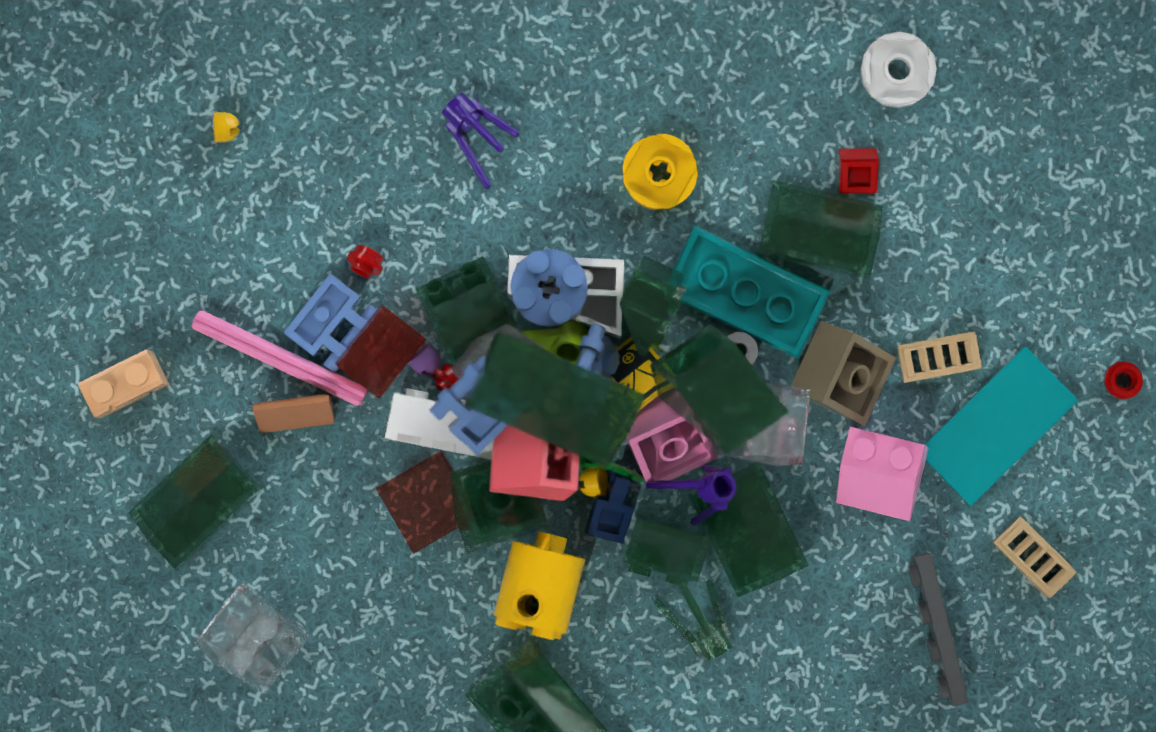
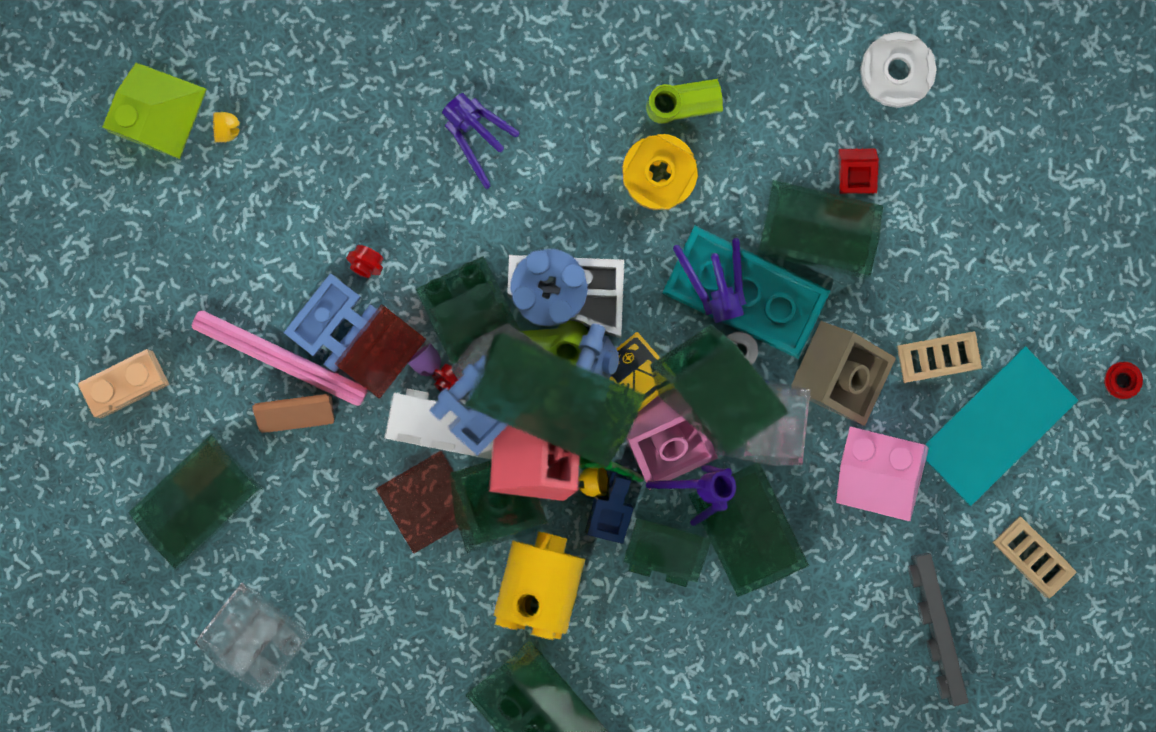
clear green slope [619,255,687,357] -> none
clear green plant [654,580,732,661] -> none
none -> lime slope [102,63,207,159]
none -> lime piece [646,79,723,124]
none -> dark purple plant [673,238,746,323]

